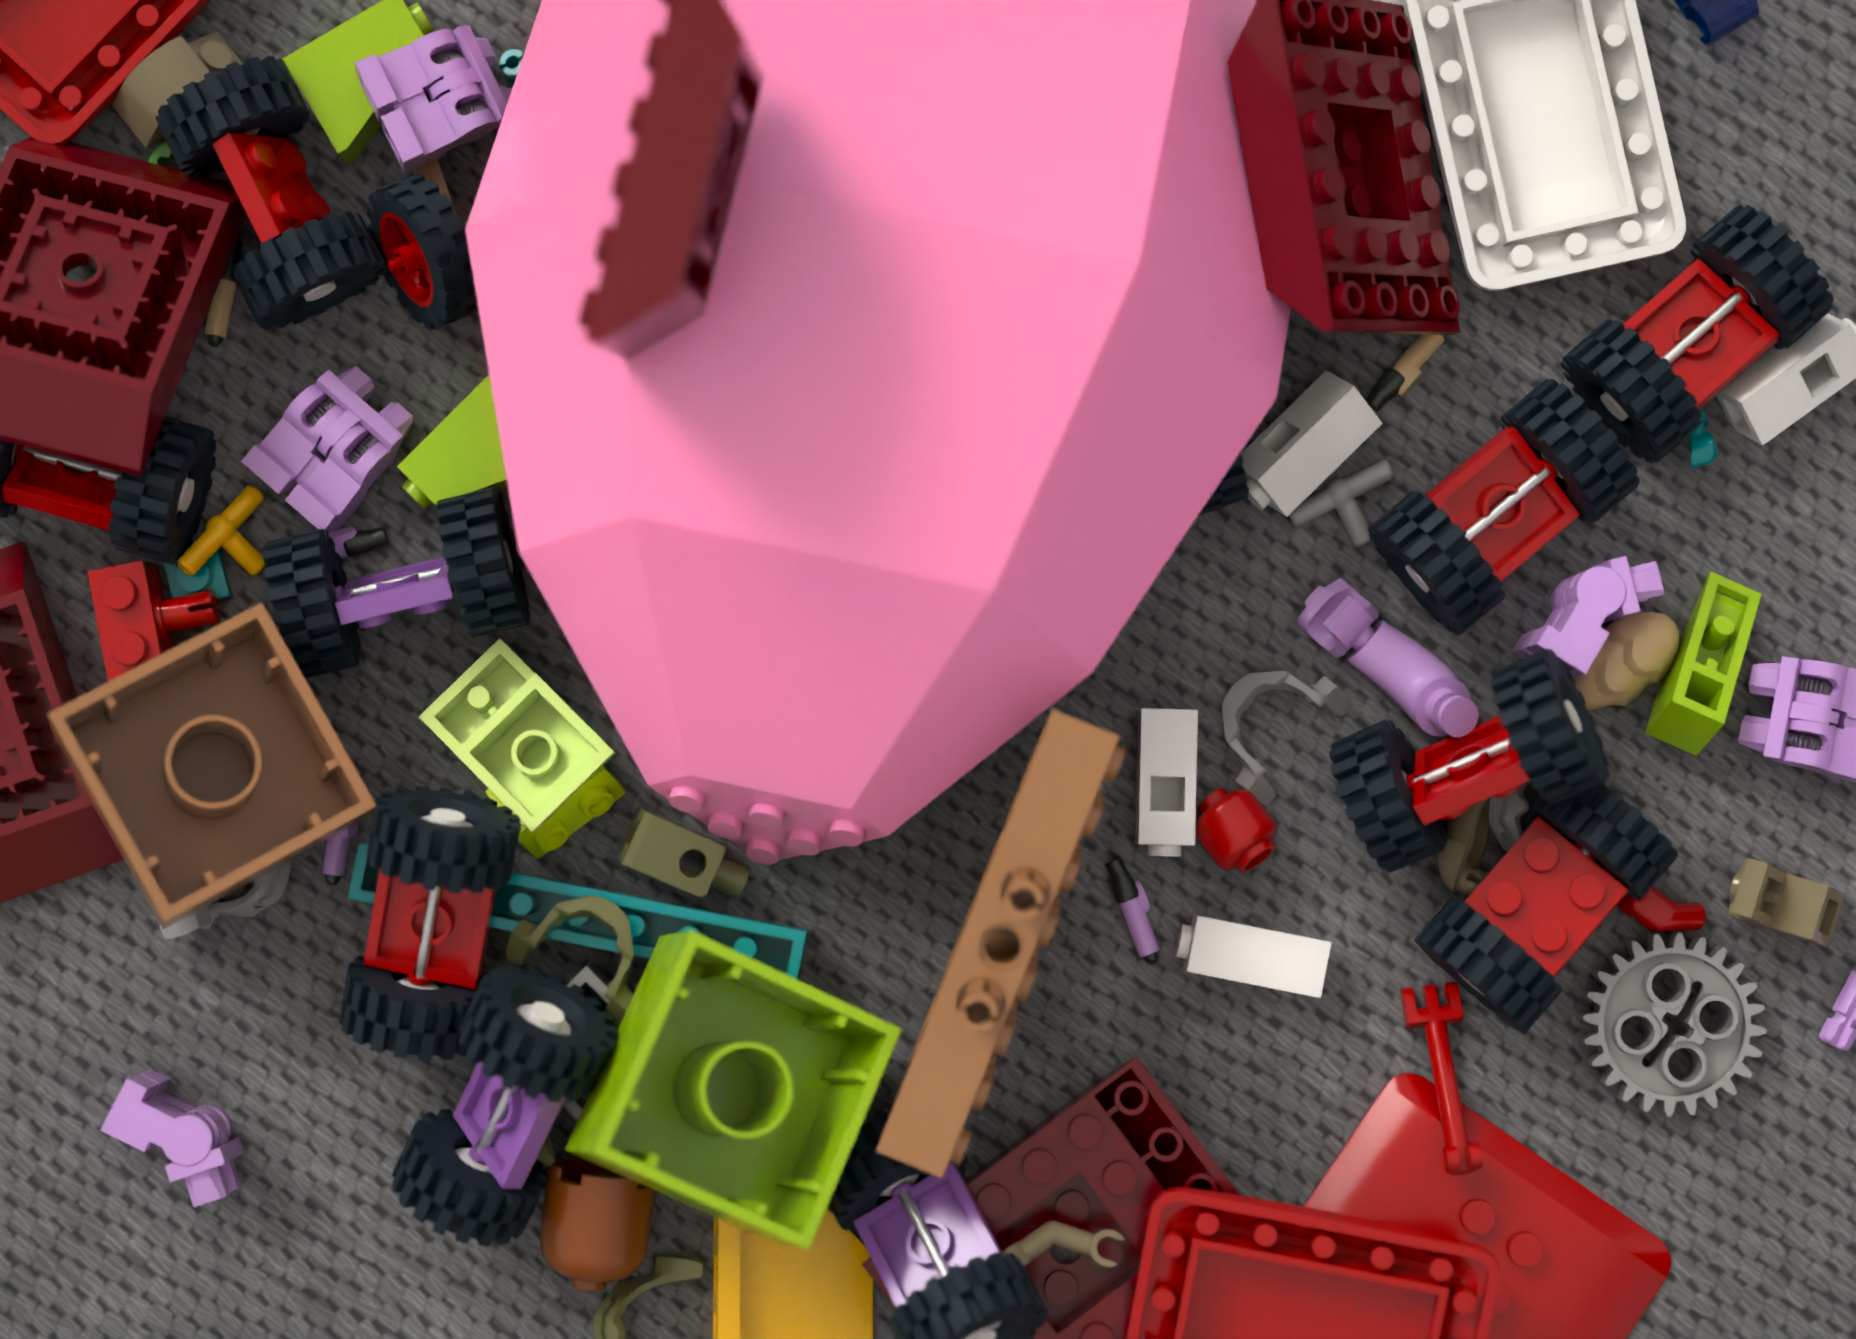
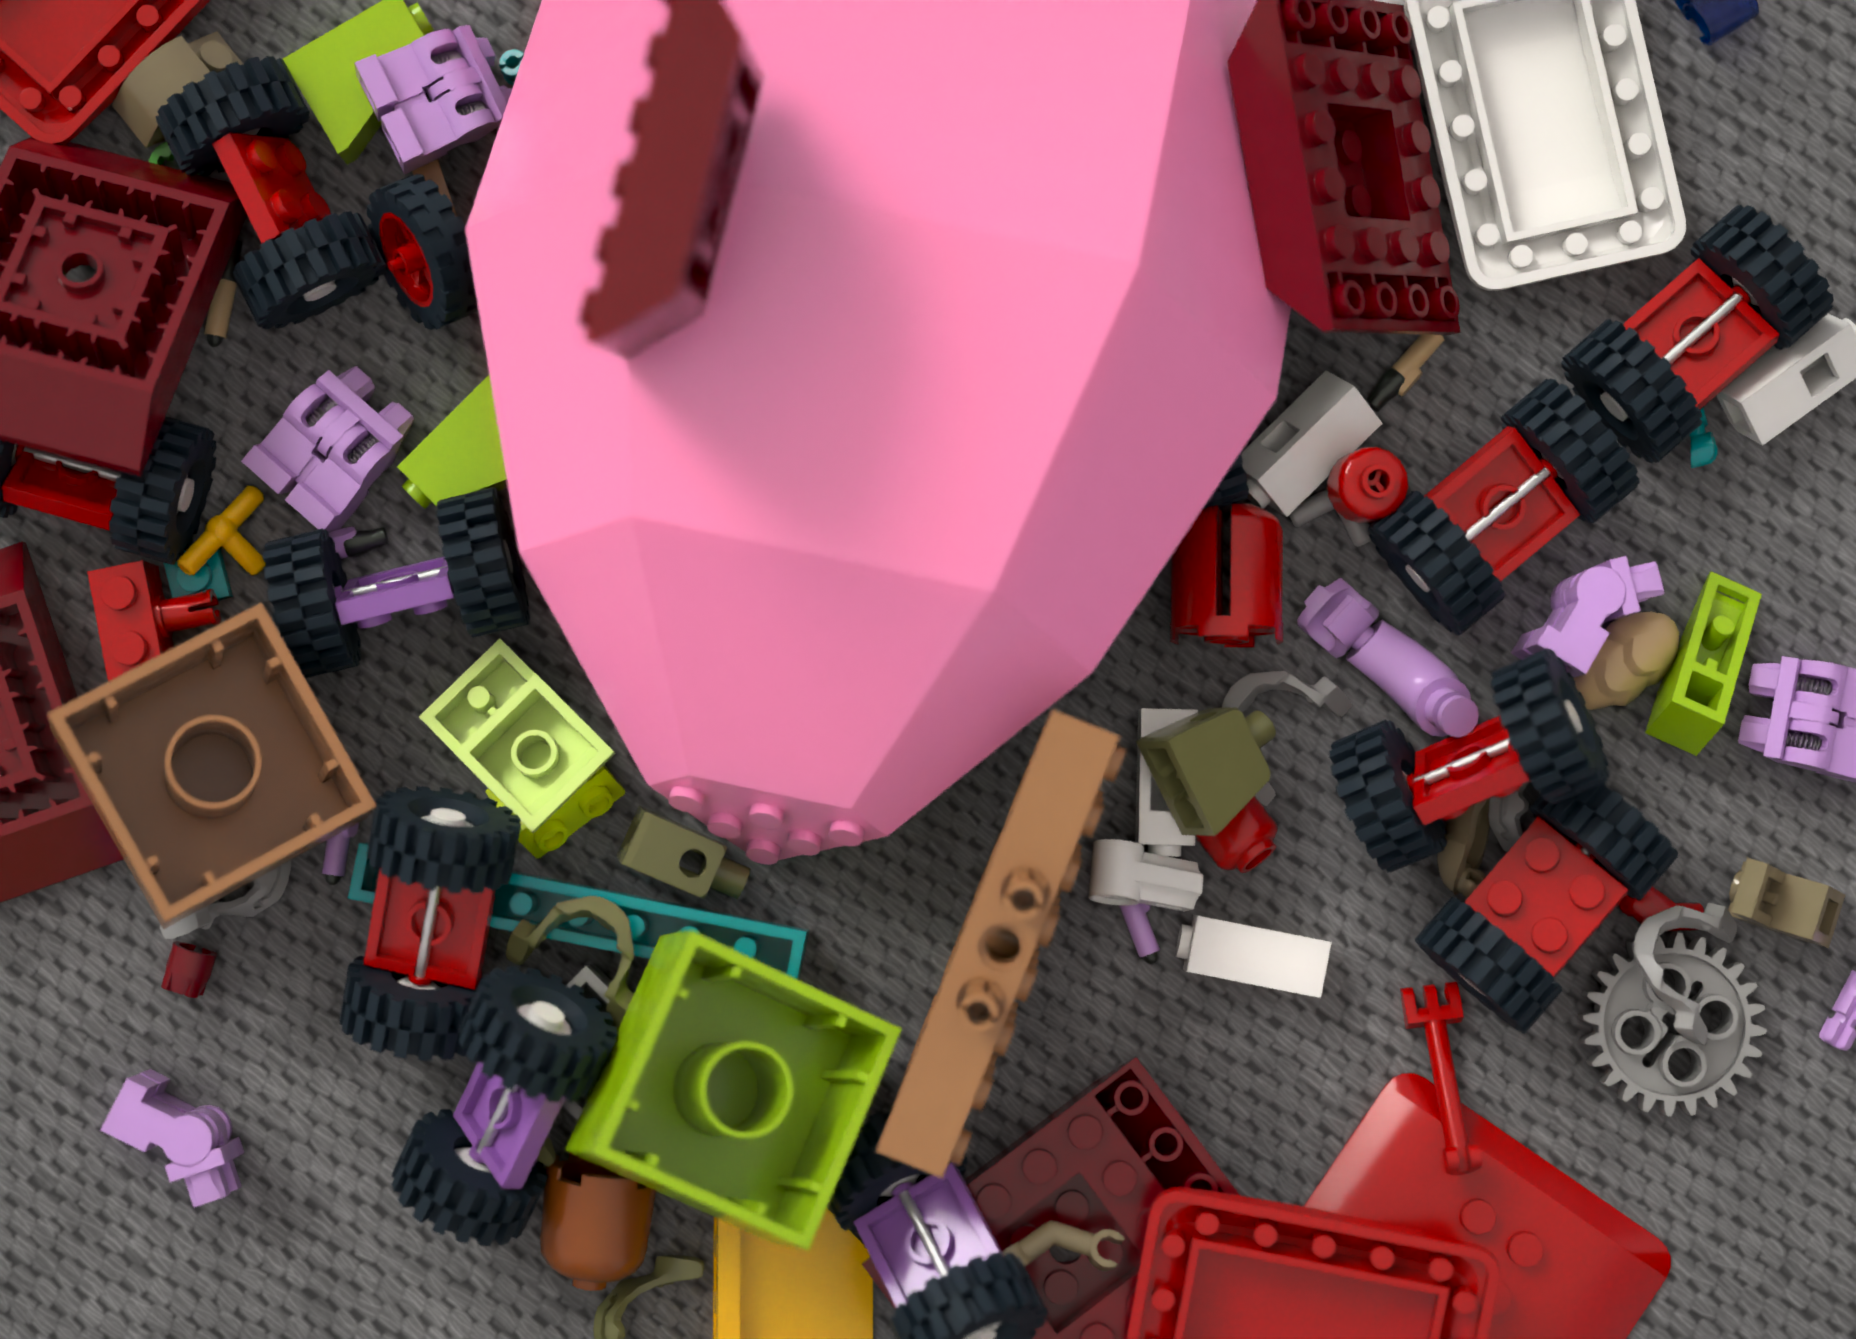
none -> dark red hose [161,941,217,998]
none -> white piece [1089,839,1203,912]
none -> olive torso [1136,707,1276,836]
none -> red cylinder [1170,503,1283,648]
none -> red head [1327,447,1408,523]
none -> light grey helmet [1634,903,1737,1046]

